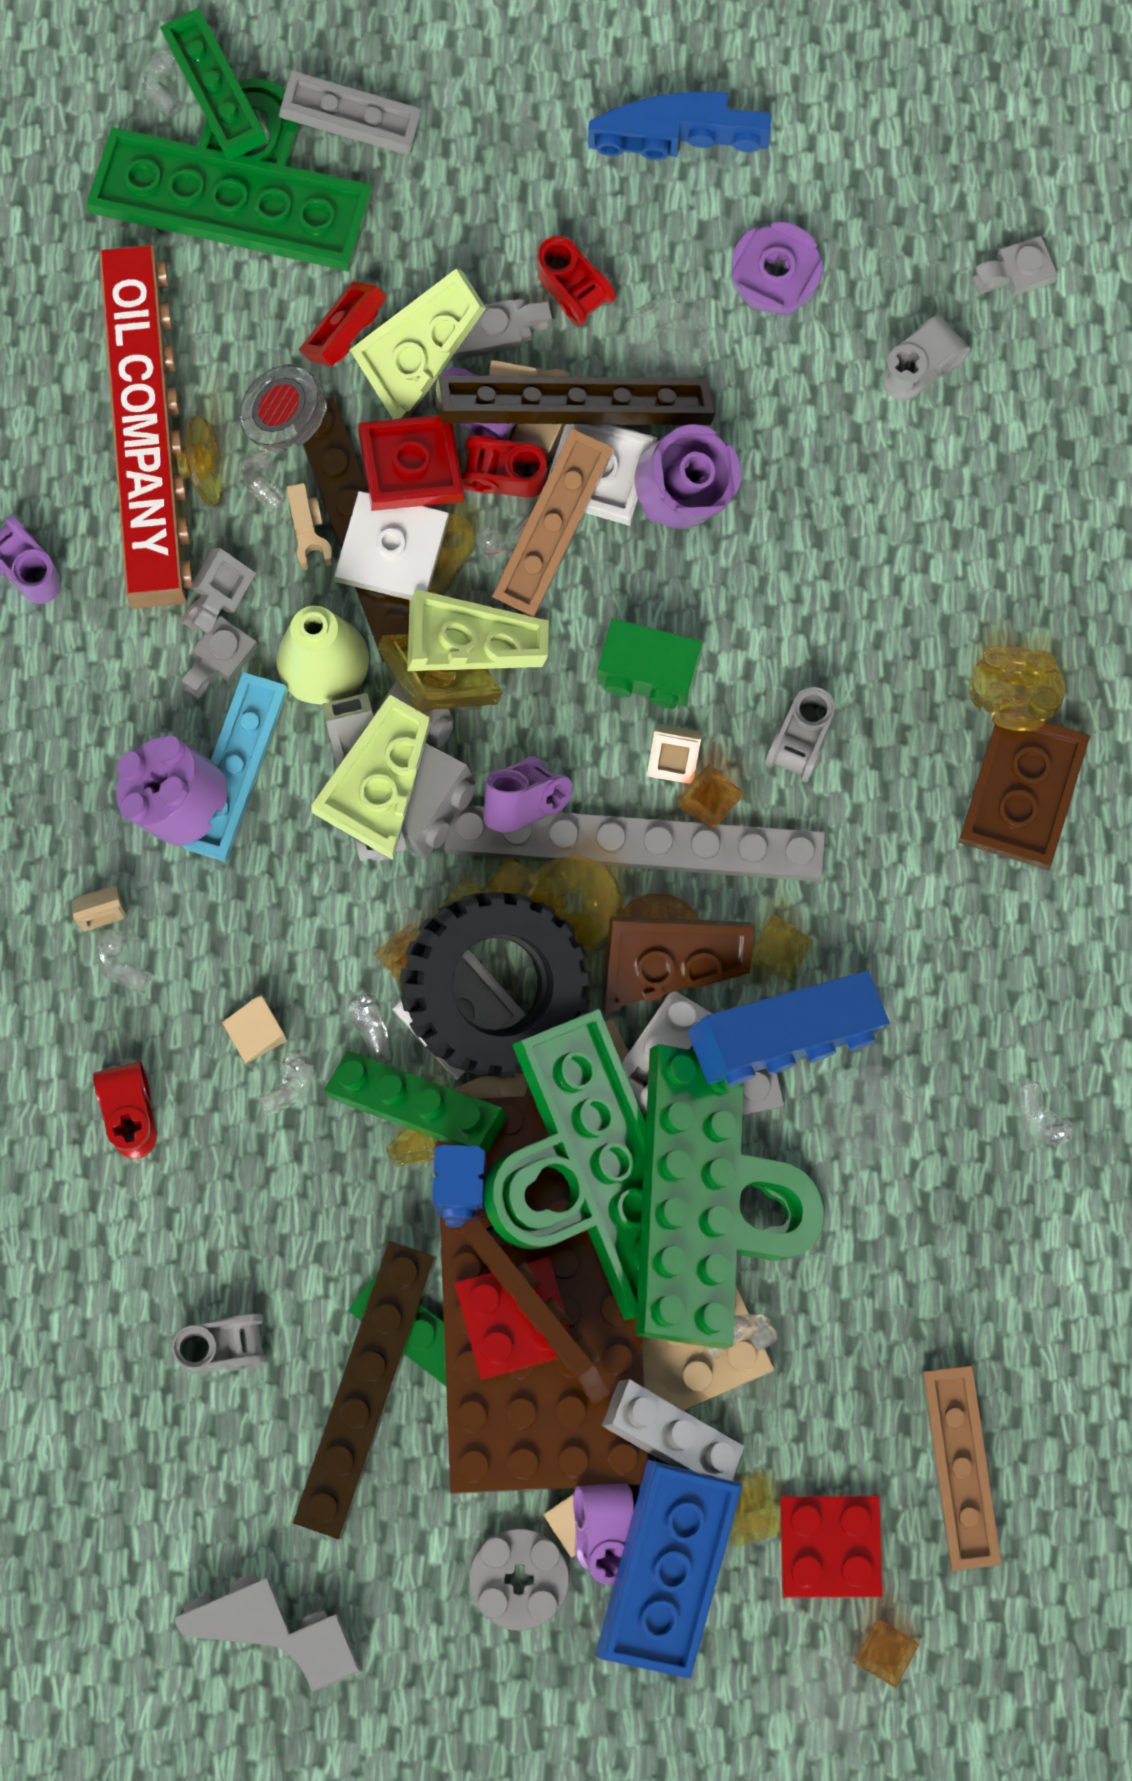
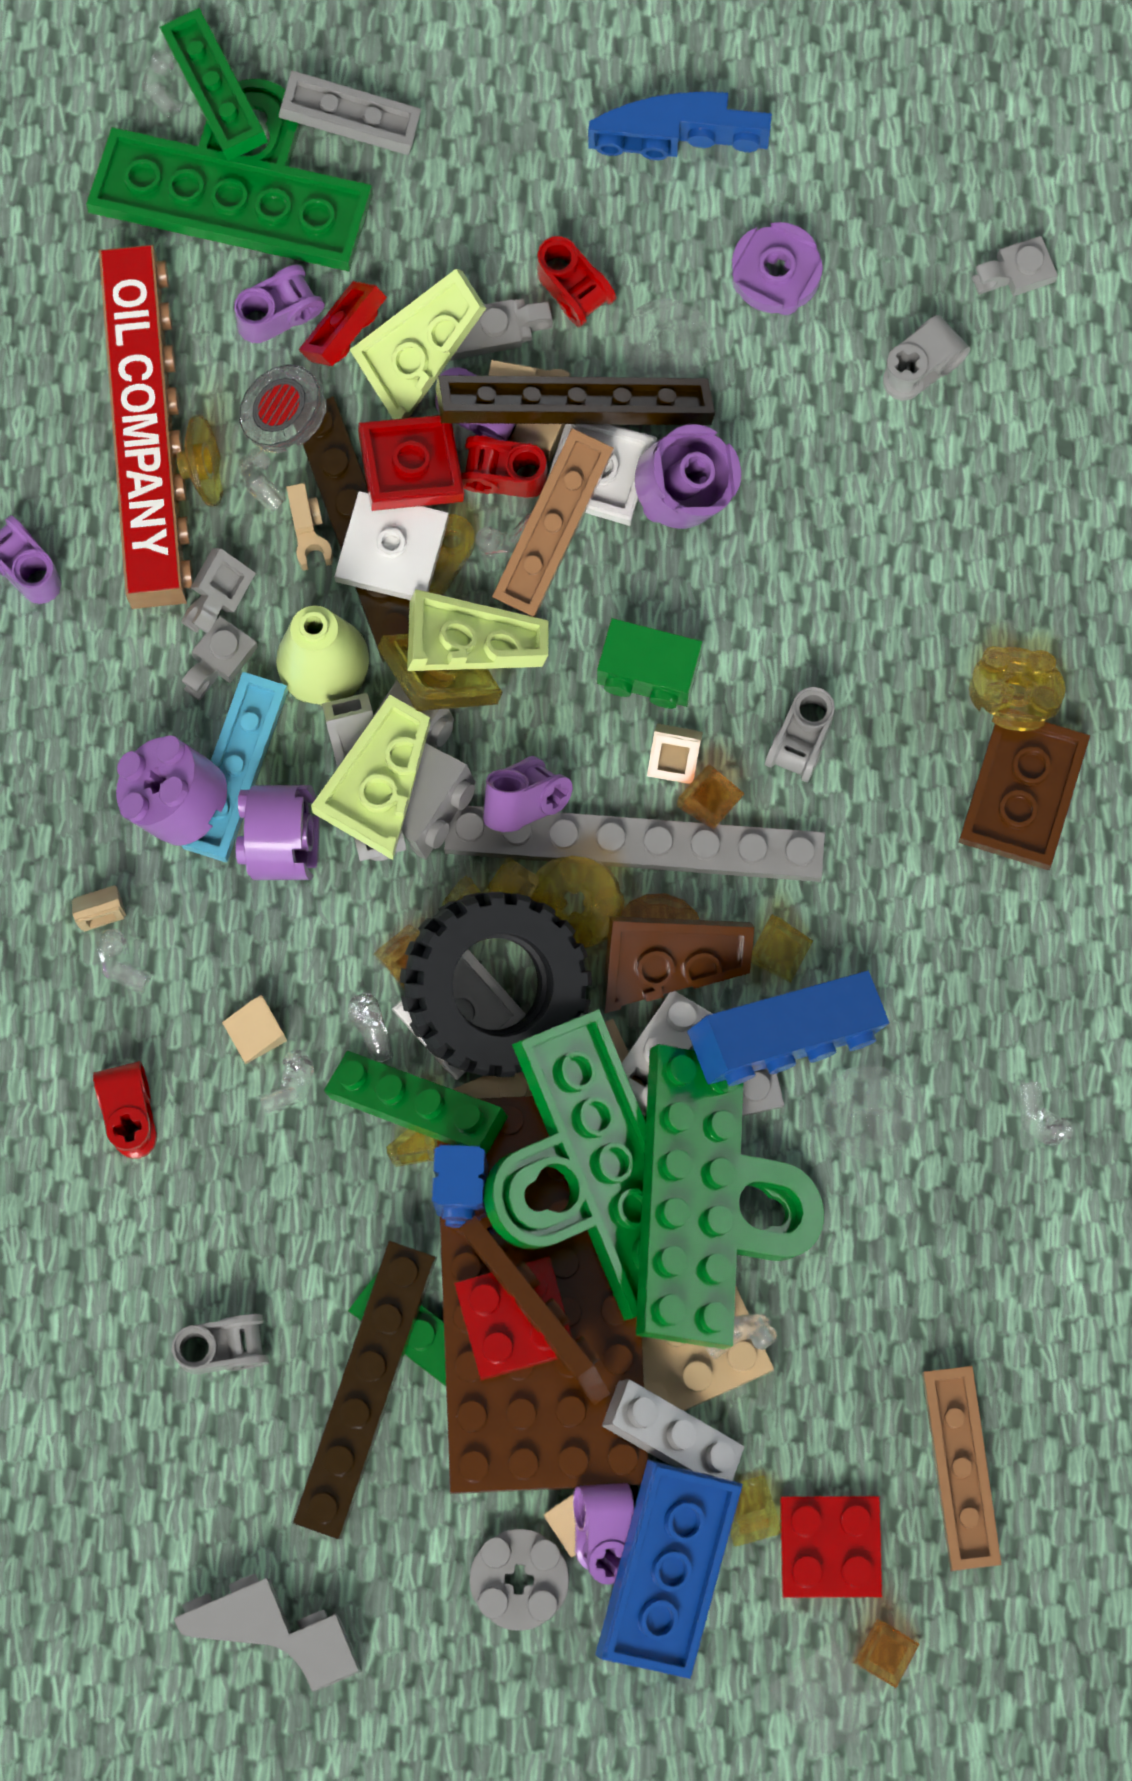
none -> medium lavender piece [234,264,325,343]
none -> medium lavender brick [236,785,320,880]

